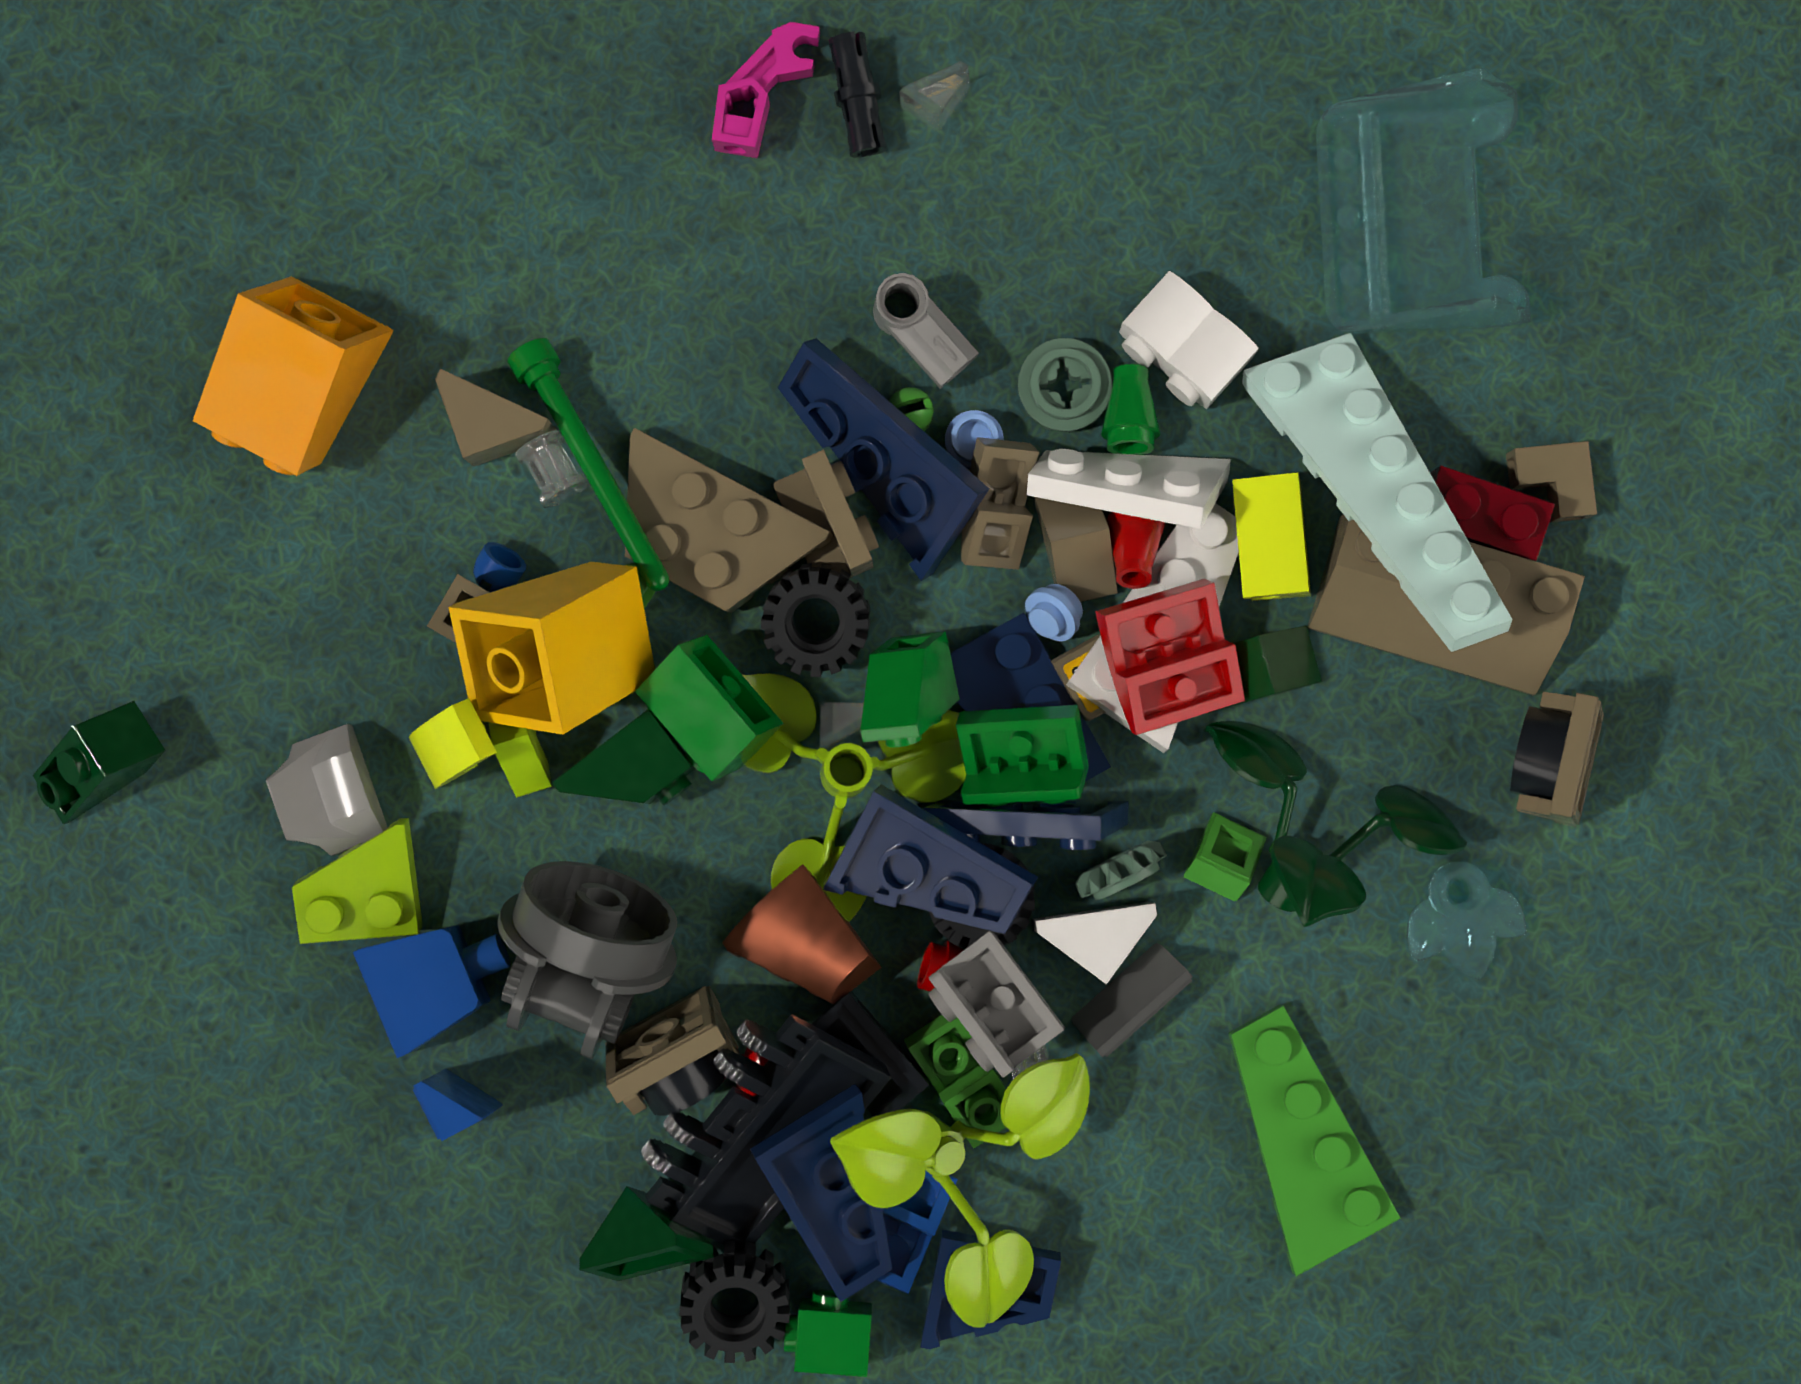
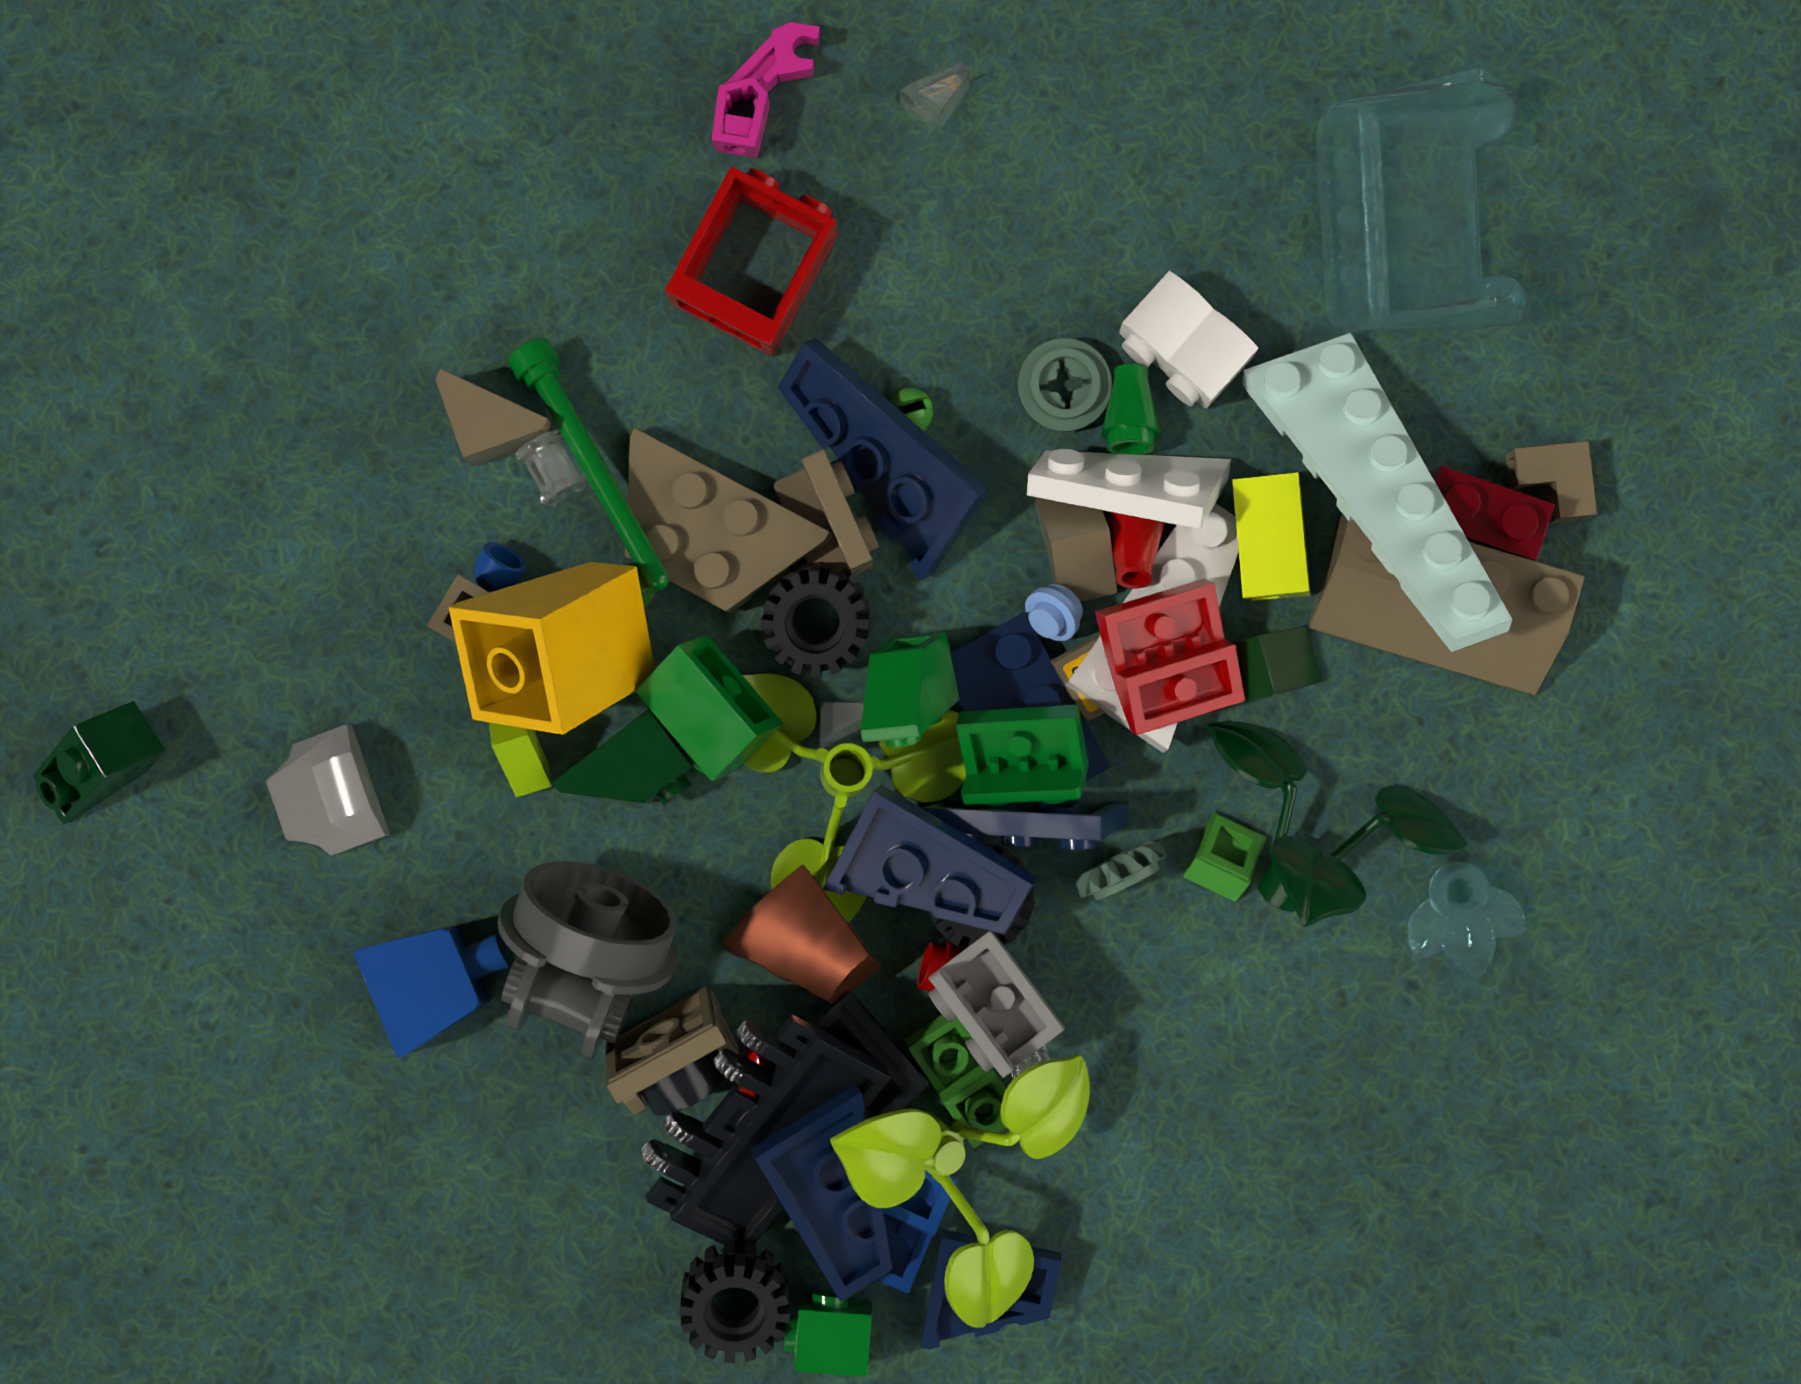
light orange slope [193,276,394,476] -> none
lime wing [292,818,422,944] -> none
neon yellow slope [409,698,497,789] -> none
blue slope [413,1069,503,1141] -> none
dark green slope [579,1186,714,1281] -> none
black pin [828,31,887,158] -> none
light grey piece [873,273,979,389] -> none
light blue plate [945,410,1004,469] -> none
dark tan slope [961,437,1039,570] -> none
white slope [1033,902,1157,984] -> none
dark grey slope [1071,943,1193,1057] -> none
bright green wing [1229,1004,1401,1276] -> none
piece [1510,692,1604,827] -> none
none -> red window [664,166,838,357]

